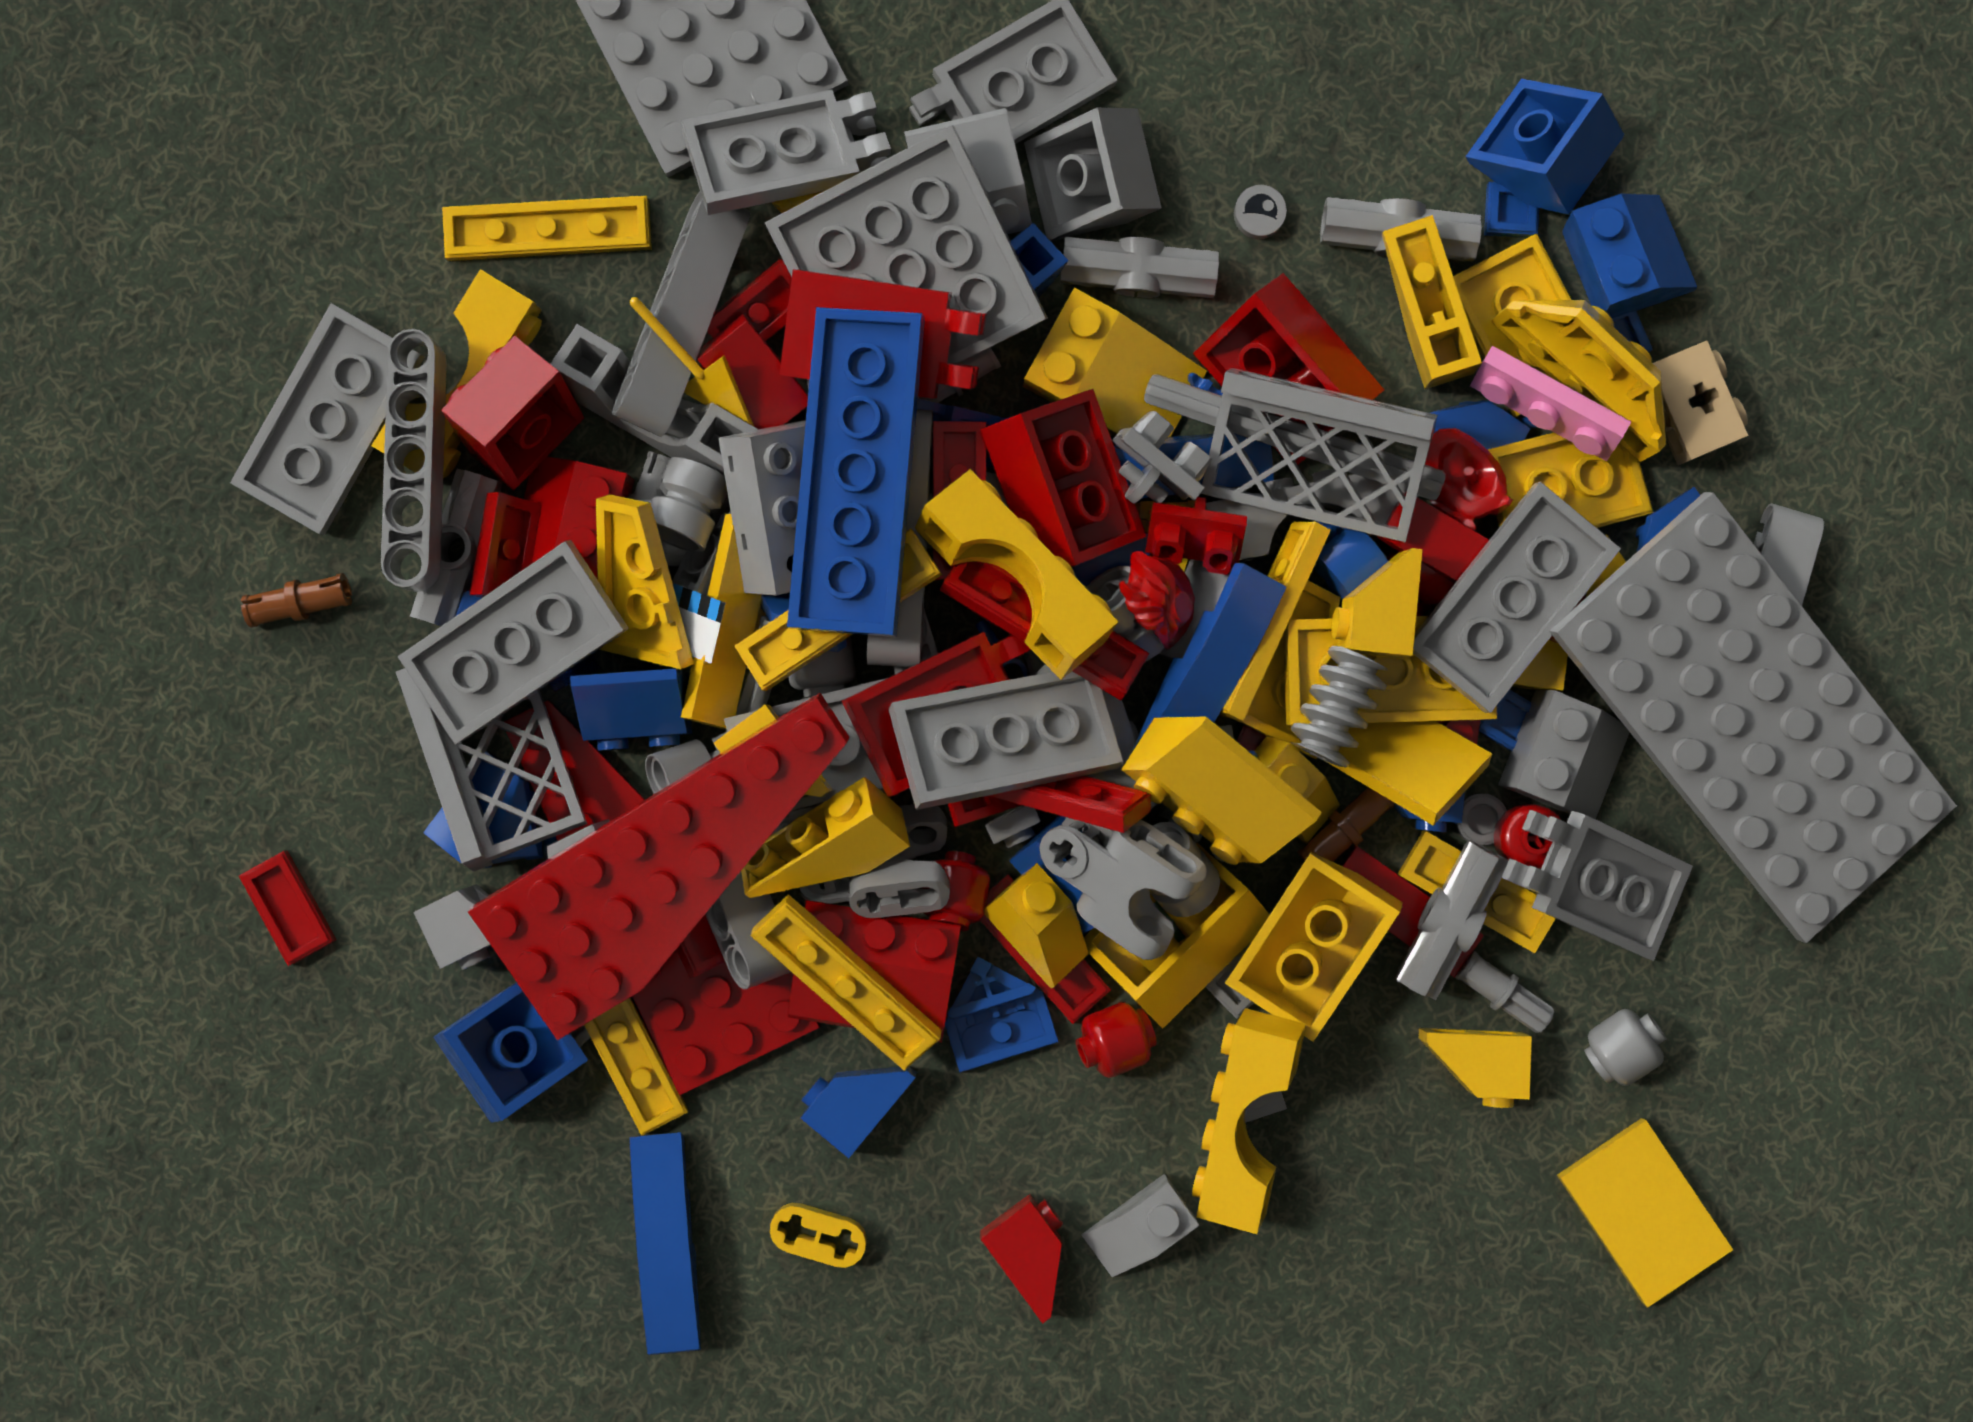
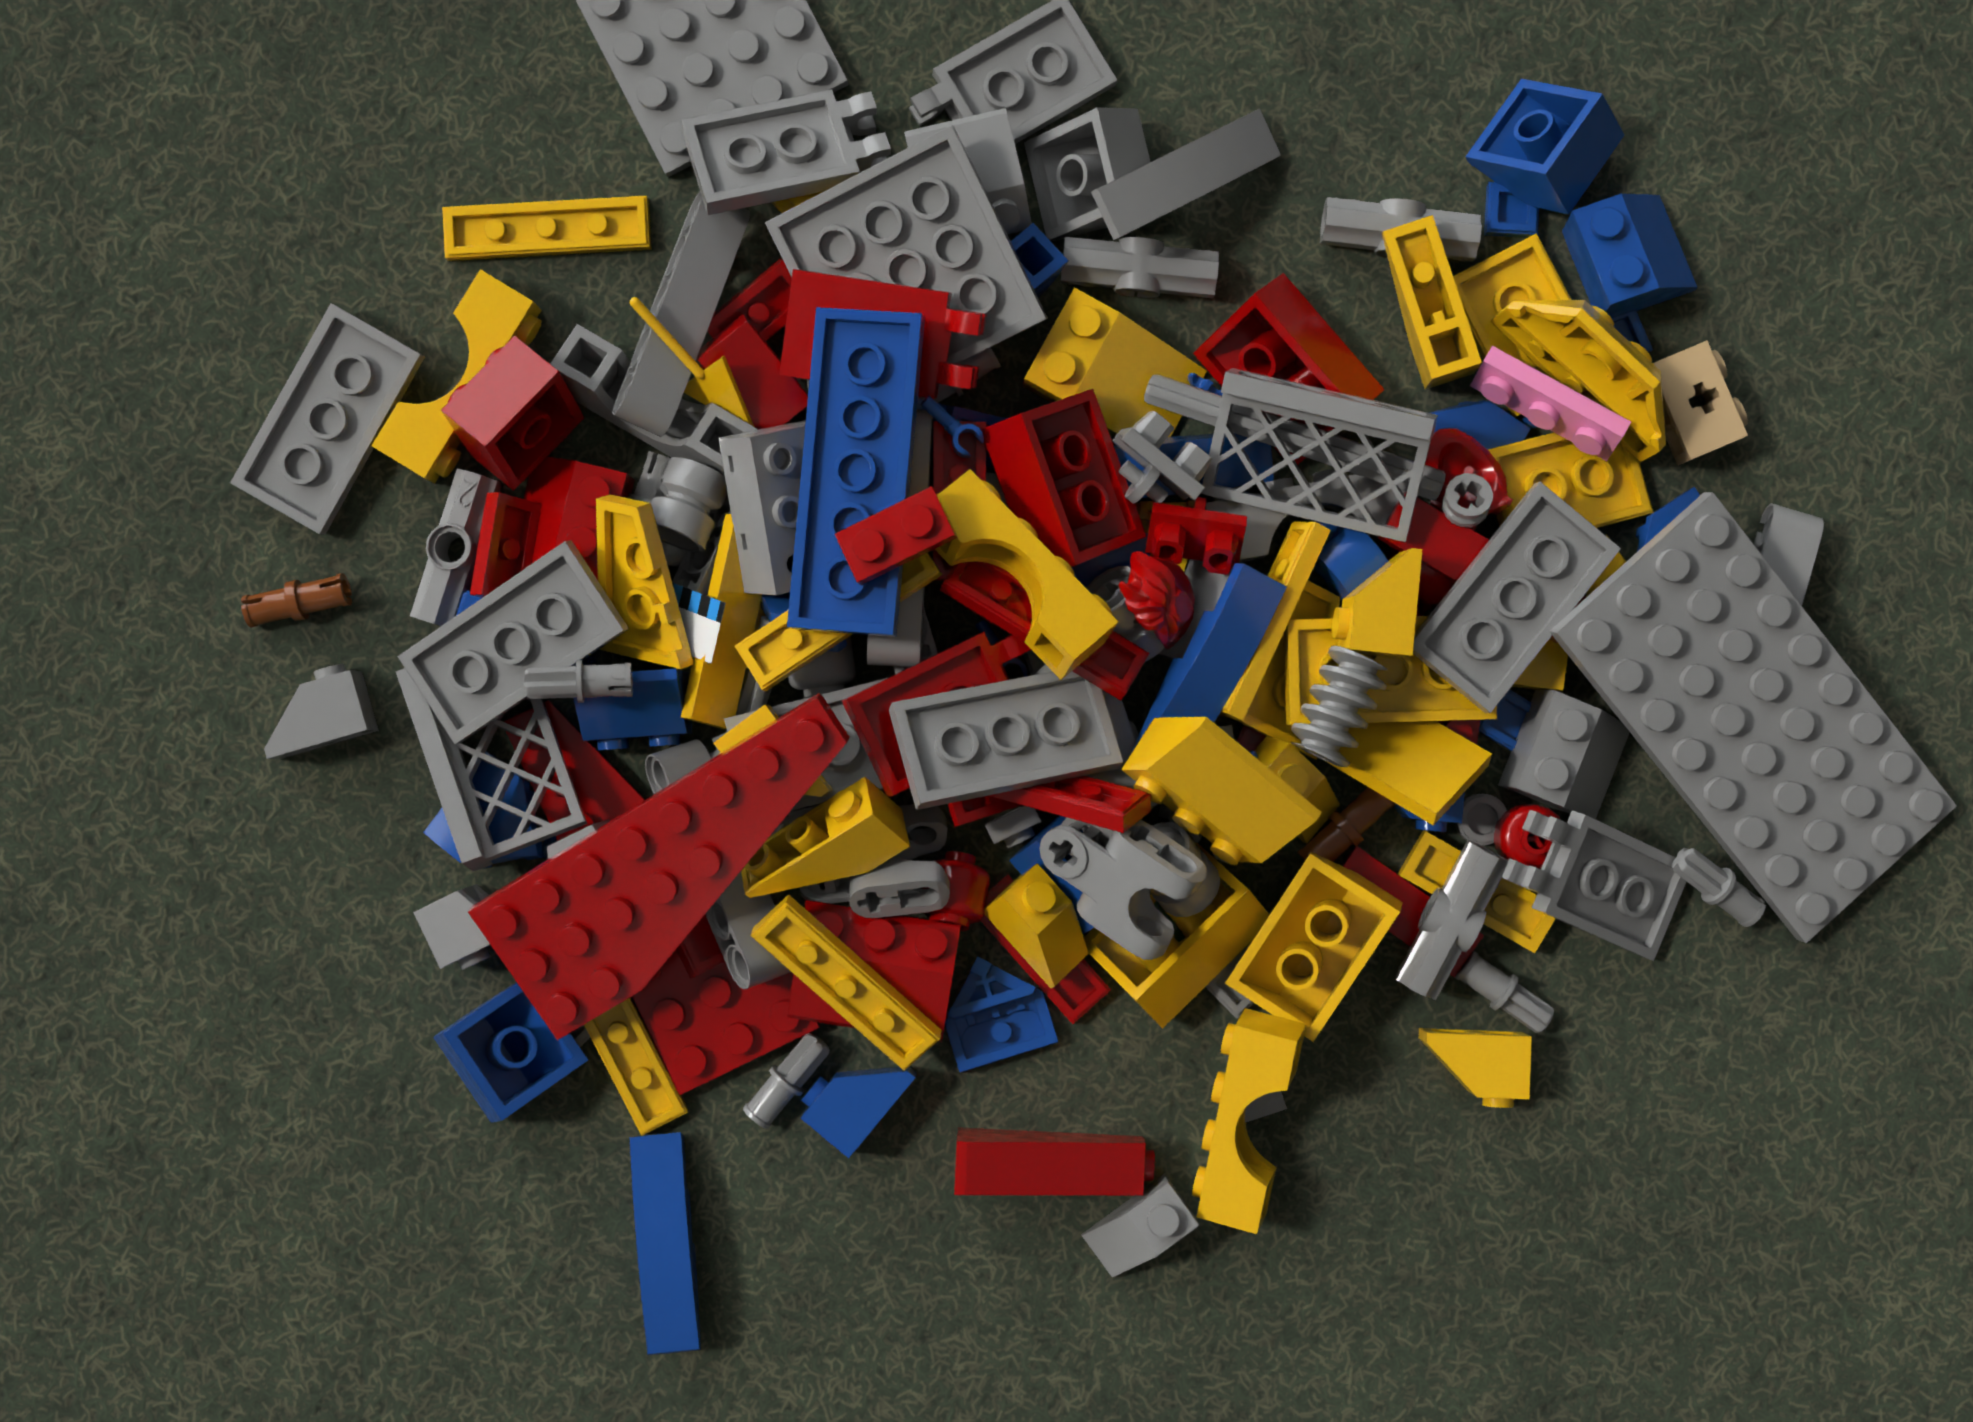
red tile [239,850,337,966] -> none
light grey beam [381,329,447,592] -> none
yellow beam [770,1203,867,1268] -> none
red slope [980,1194,1063,1324] -> none
red head [1075,1002,1157,1078] -> none
light grey tile [1234,185,1287,239] -> none
yellow tile [1557,1118,1733,1308] -> none
light grey head [1584,1009,1667,1086] -> none
none -> light grey slope [264,664,379,759]
none -> light grey axle [524,660,633,703]
none -> light grey axle [743,1033,830,1129]
none -> red plate [835,486,958,585]
none -> blue hand [920,395,984,458]
none -> red slope [954,1127,1155,1196]
none -> light grey slope [1091,108,1281,240]
none -> light grey bush [1442,473,1493,527]
none -> light grey axle [1672,848,1766,927]

